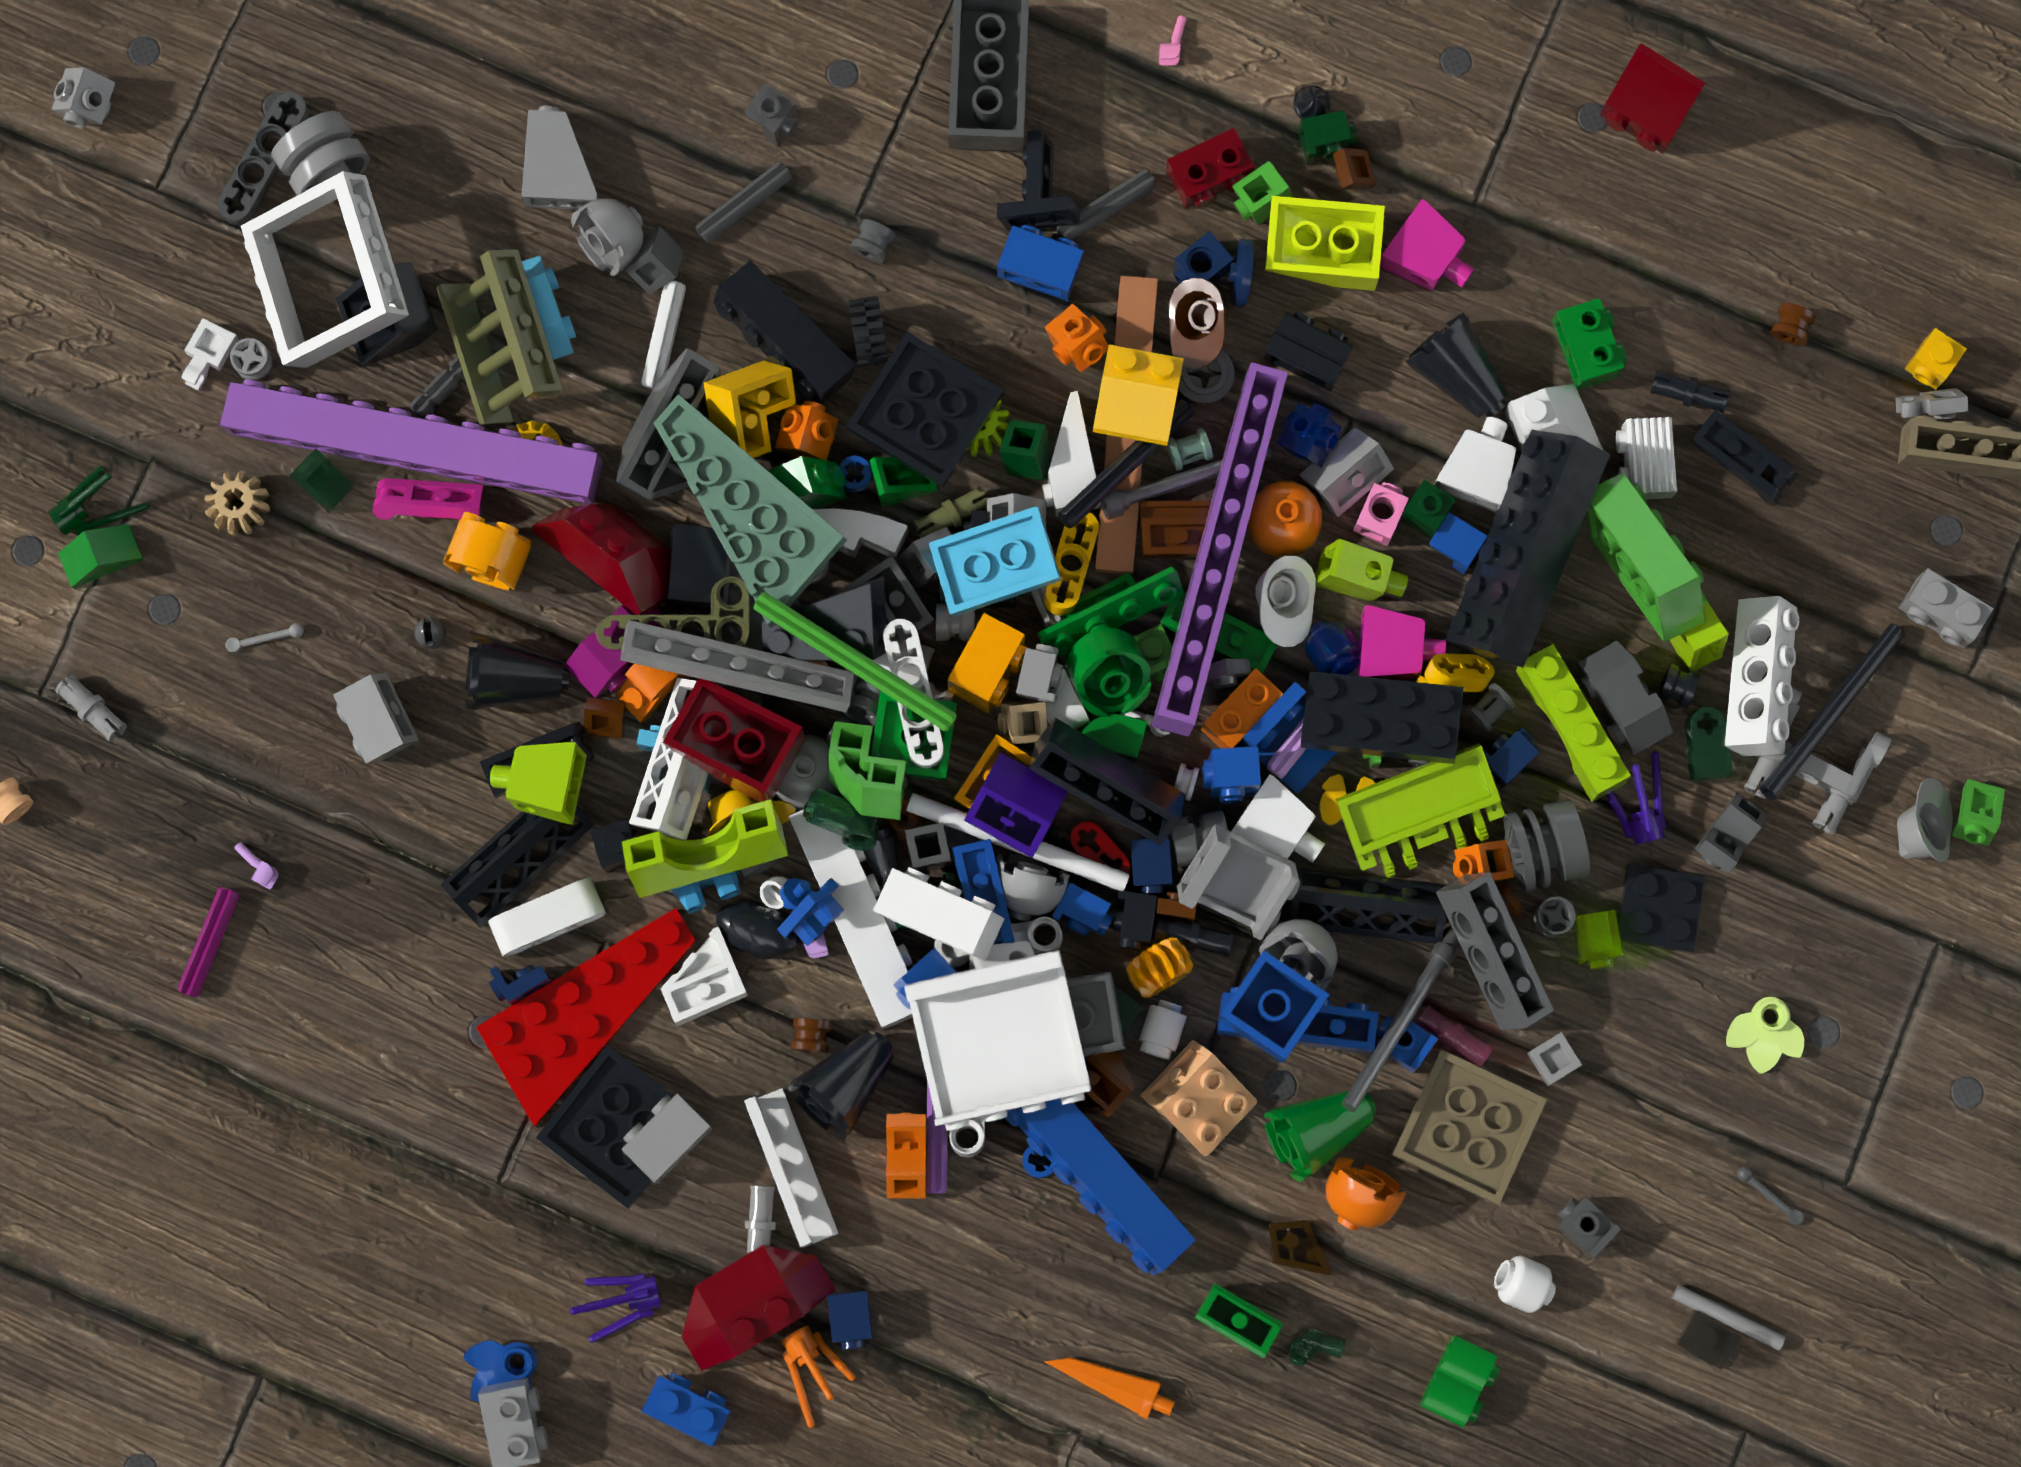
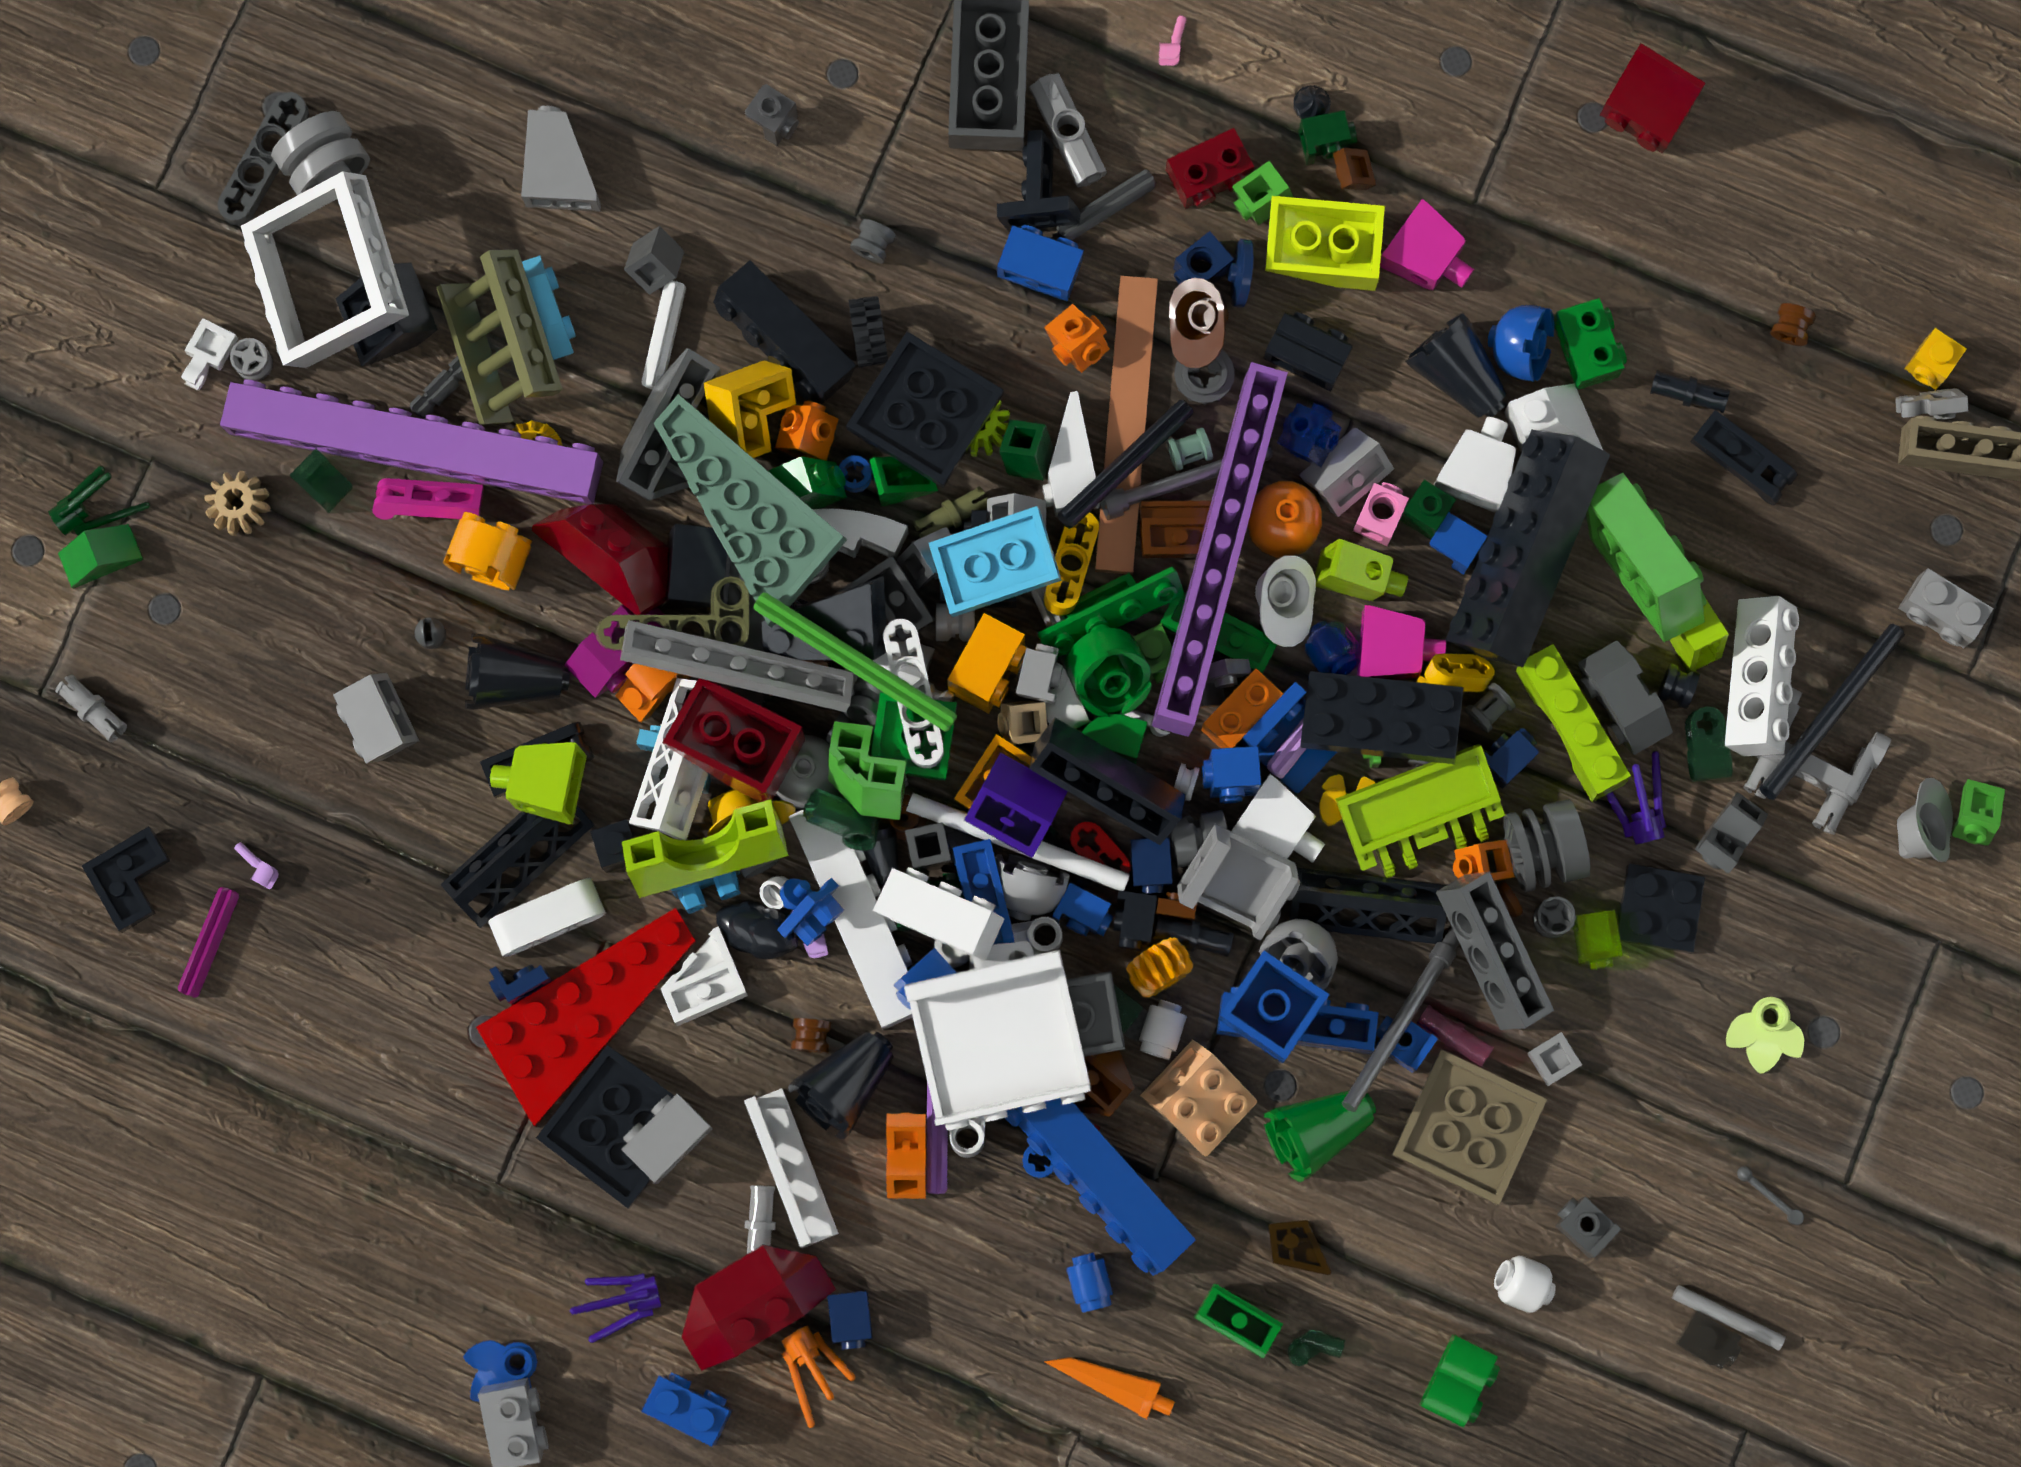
light grey brick [51,67,115,129] -> none
light grey hinge [225,623,304,653] -> none
light grey cylinder [571,198,643,276] -> none
reddish brown plate [584,697,625,739] -> none
dark grey axle [695,162,792,243] -> none
yellow slope [1093,345,1184,446] -> none
orange cylinder [1325,1158,1406,1231] -> none
white brick [1616,417,1677,499] -> none
none -> black plate [82,826,170,933]
none -> light grey piece [1030,73,1107,188]
none -> blue brick [1066,1252,1113,1313]
none -> blue cylinder [1488,305,1554,381]

